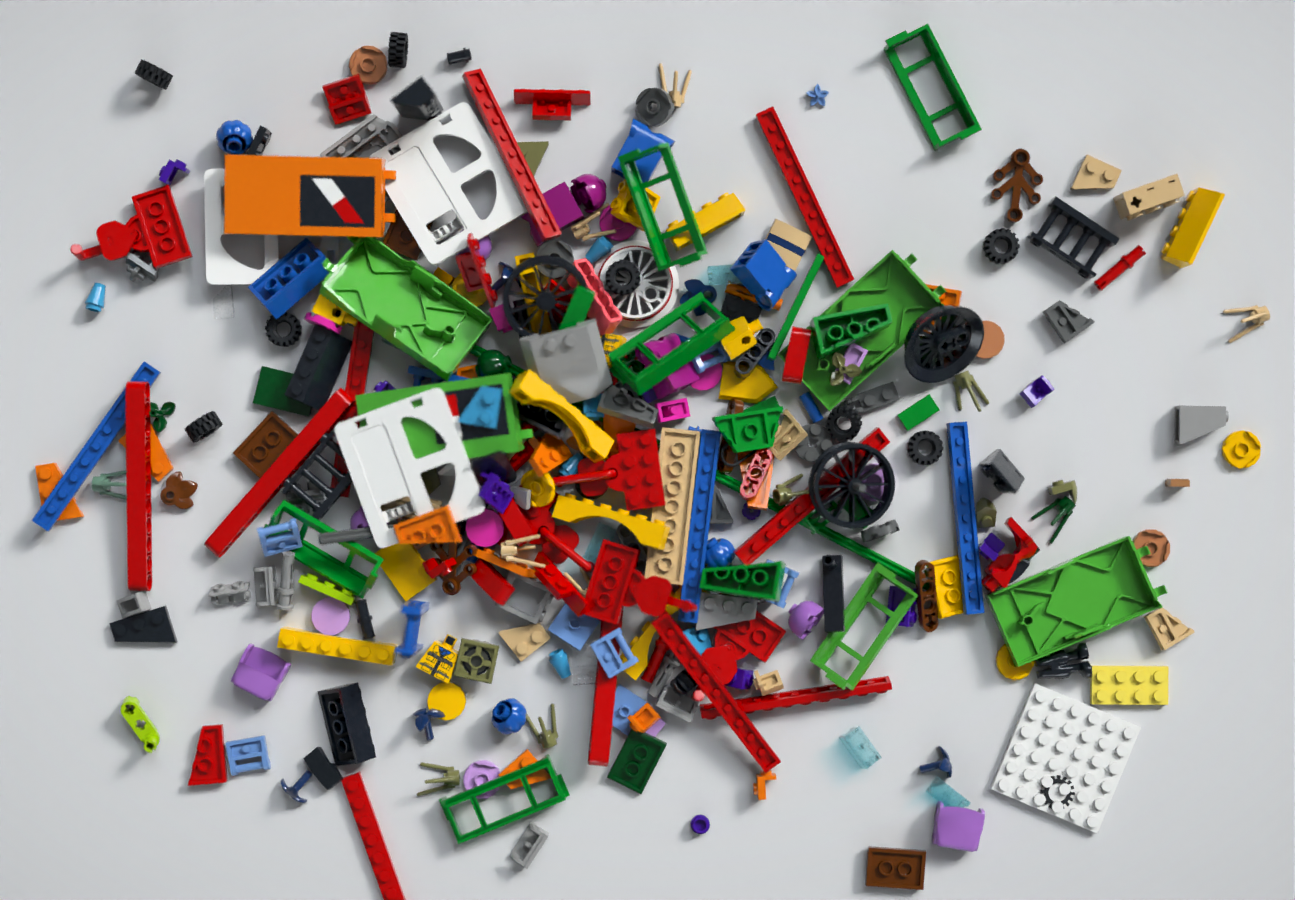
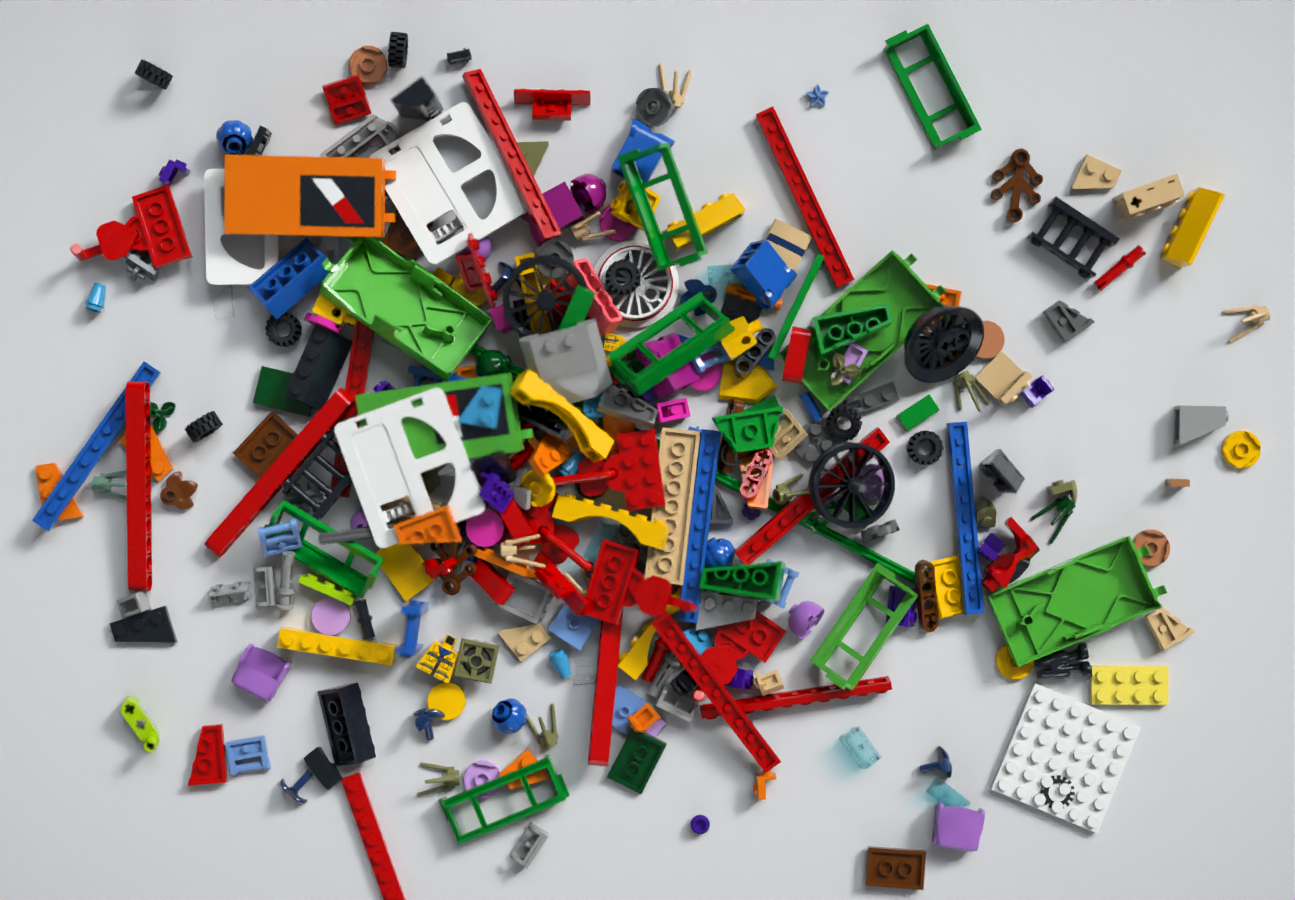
dark azure cone [585,236,614,263] -> none
medium blue plate [590,627,639,678] -> none
black piece [822,555,845,633] -> none
black tyre [983,228,1020,264] -> none
none -> tan bracket [976,352,1033,405]

